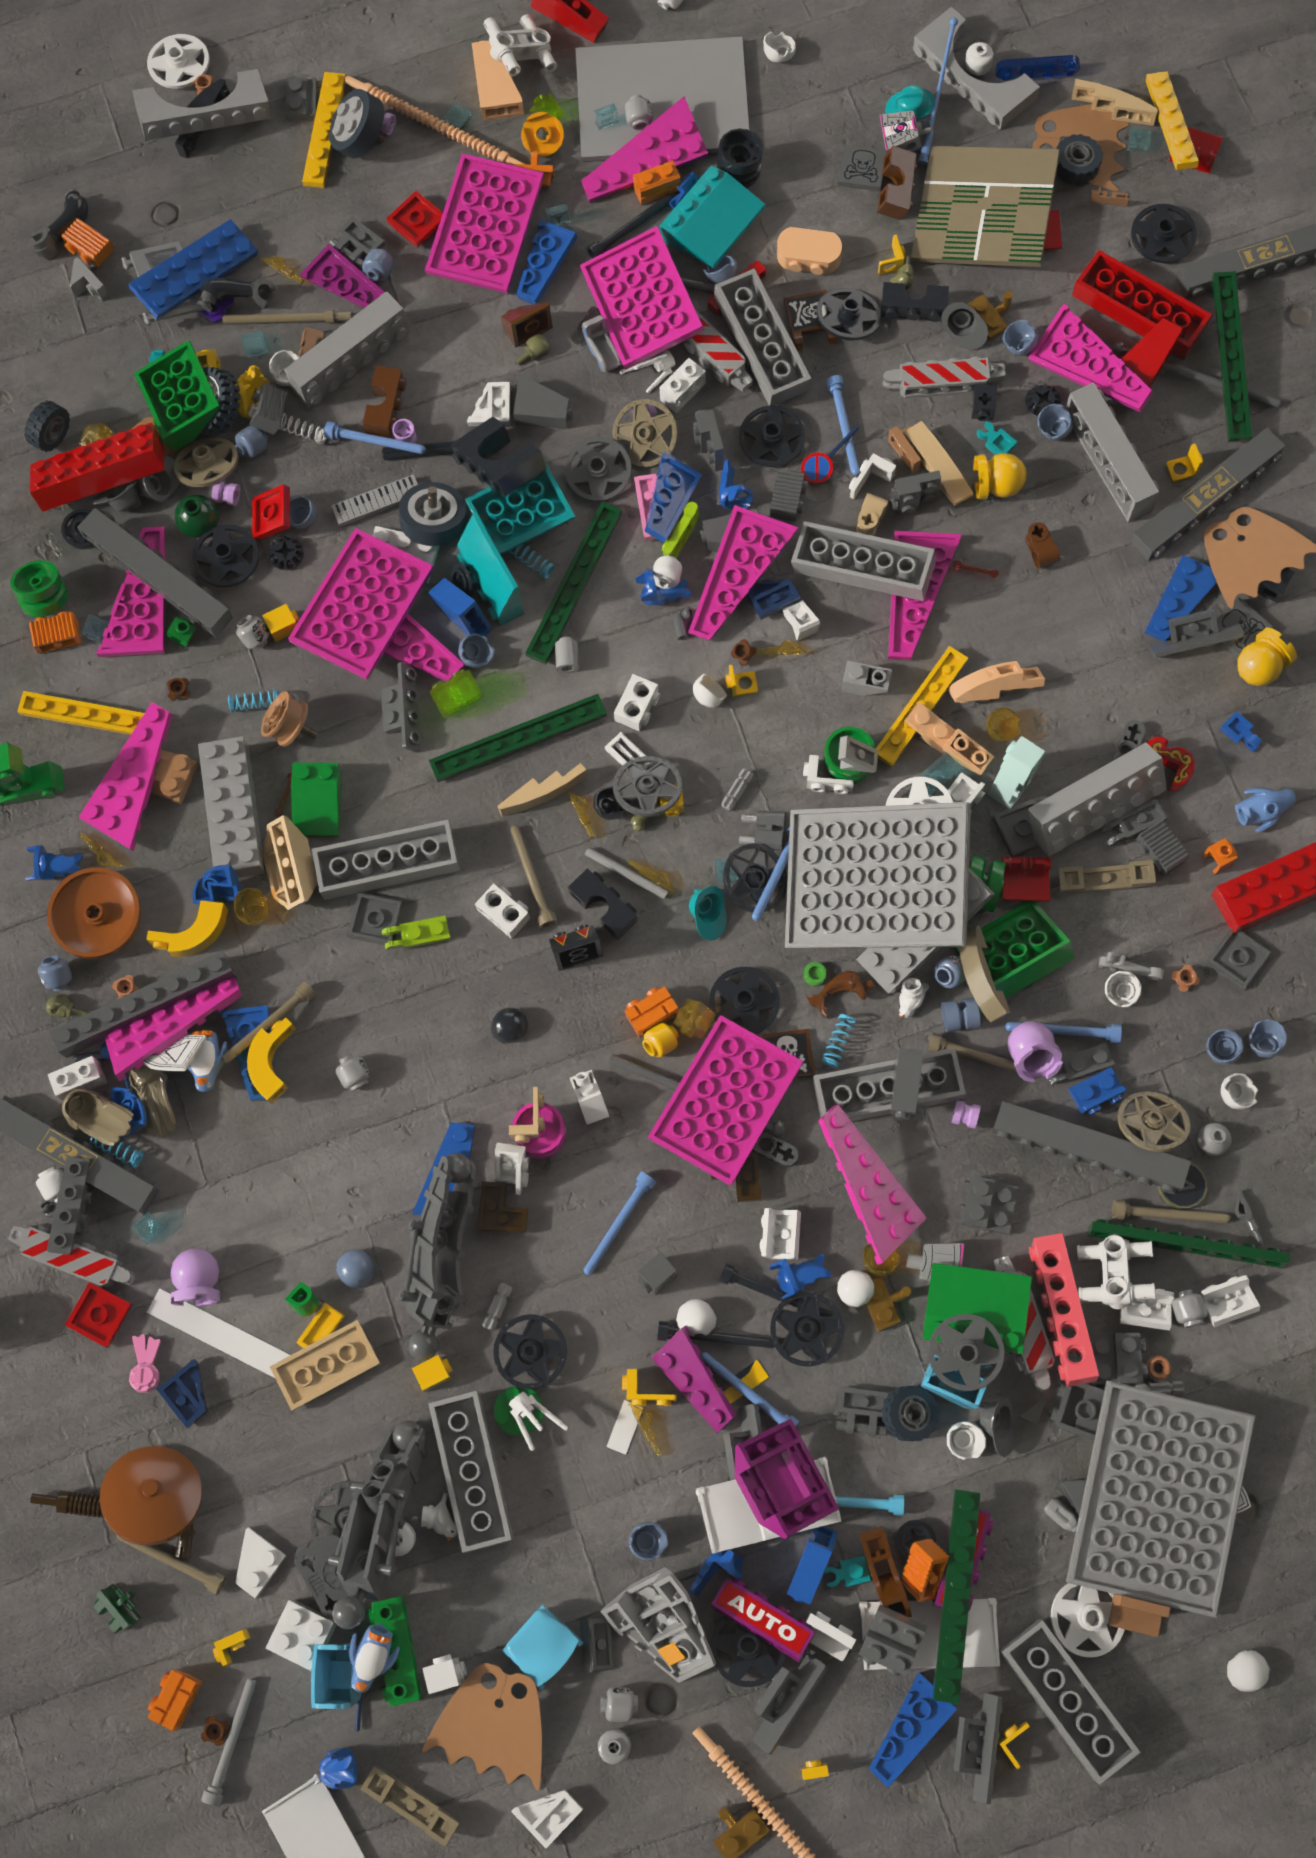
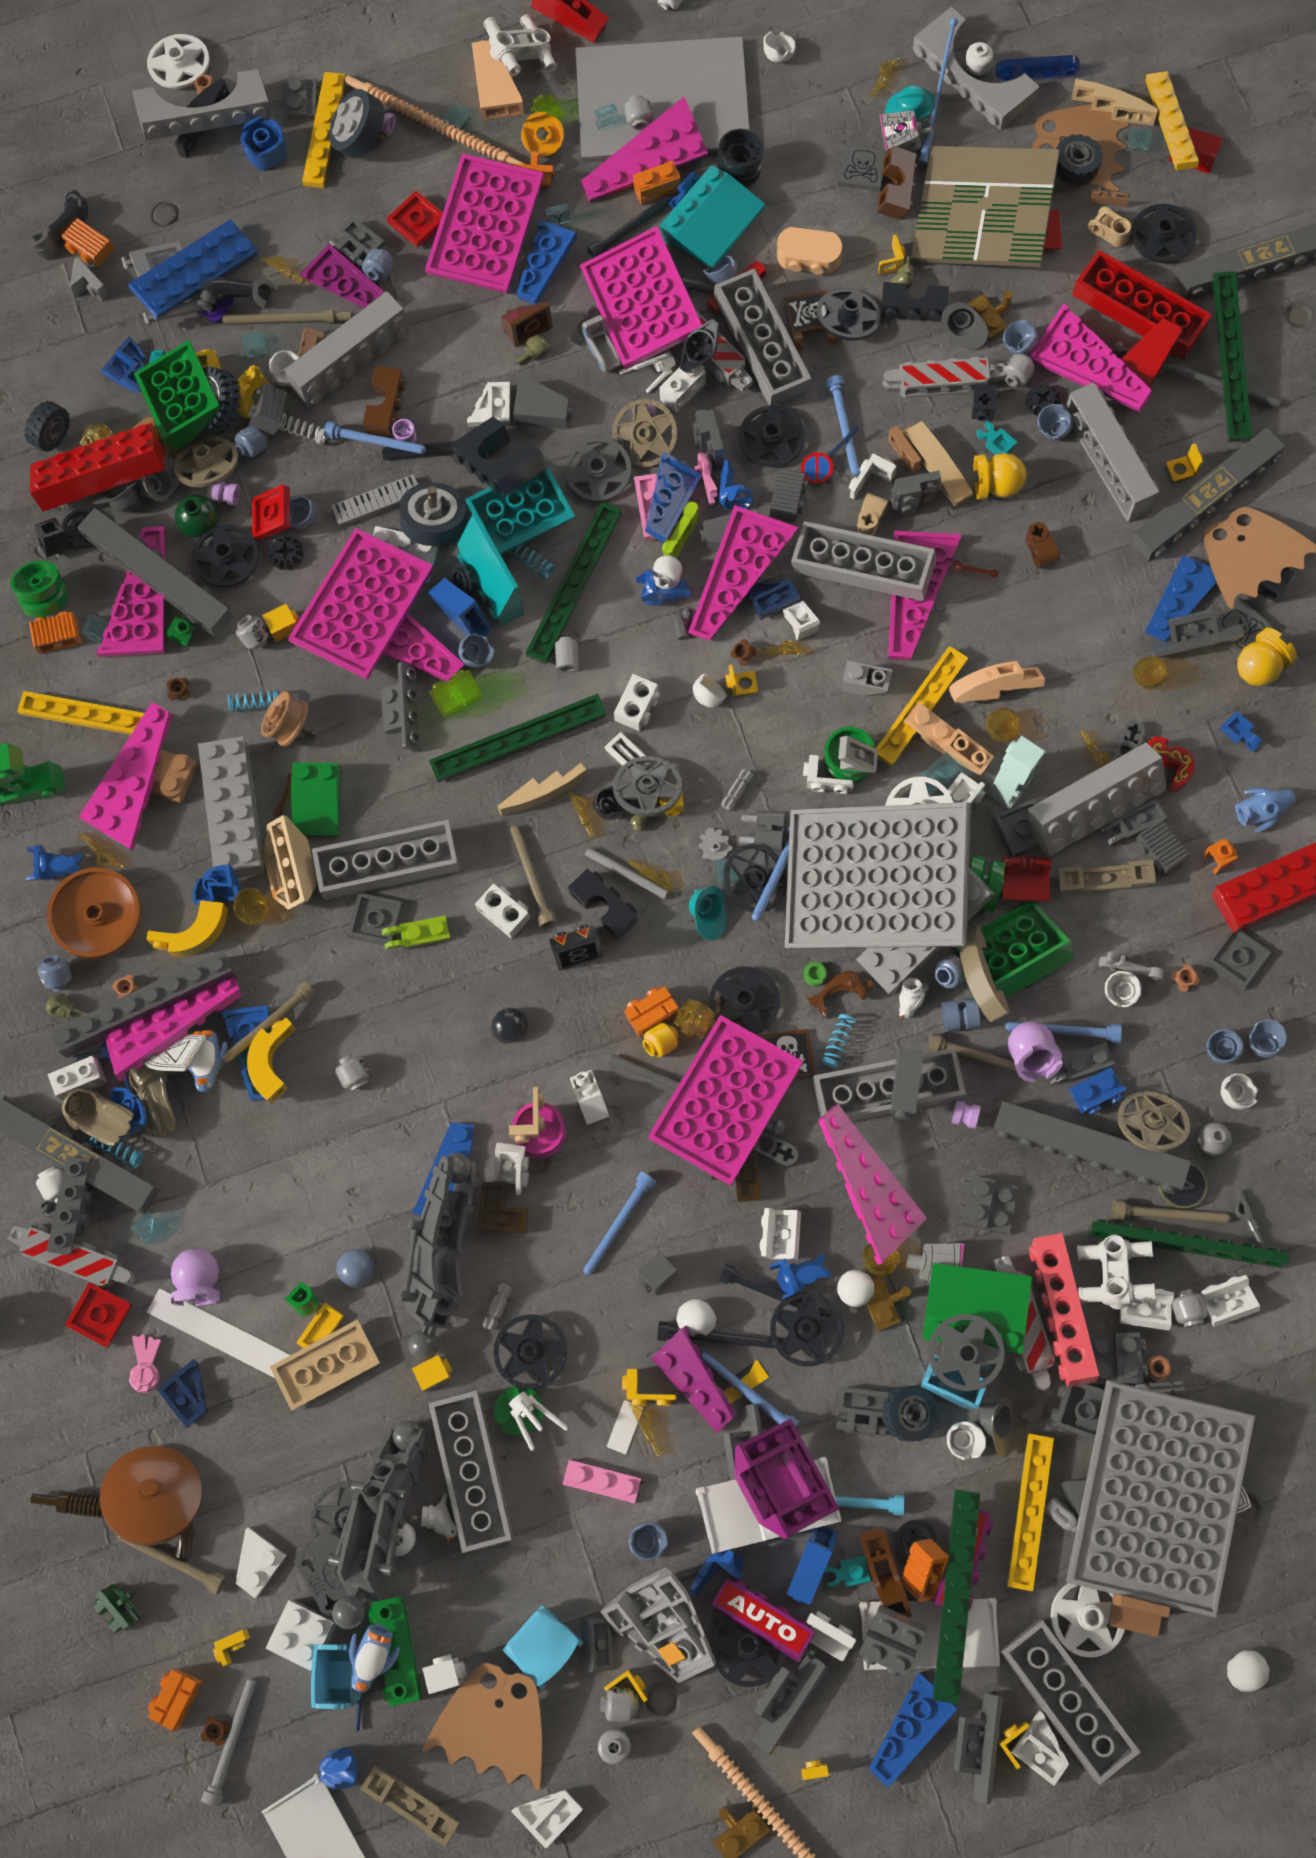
none -> black brick [34,518,68,558]
none -> blue brick [101,336,145,393]
none -> blue brick [240,117,287,171]
none -> bright pink plate [563,1460,641,1503]
none -> yellow bracket [604,1670,648,1703]
none -> black hat [680,319,719,373]
none -> bright pink piece [695,453,717,506]
none -> light grey piece [699,828,733,860]
none -> clear yellow hand [870,57,900,97]
none -> light grey head [1003,354,1035,387]
none -> yellow plate [1007,1434,1054,1591]
none -> white wing [1011,1711,1069,1786]
none -> clear yellow hand [1080,729,1110,768]
none -> tan piece [1088,207,1131,247]
none -> clear yellow hair [1133,656,1168,691]

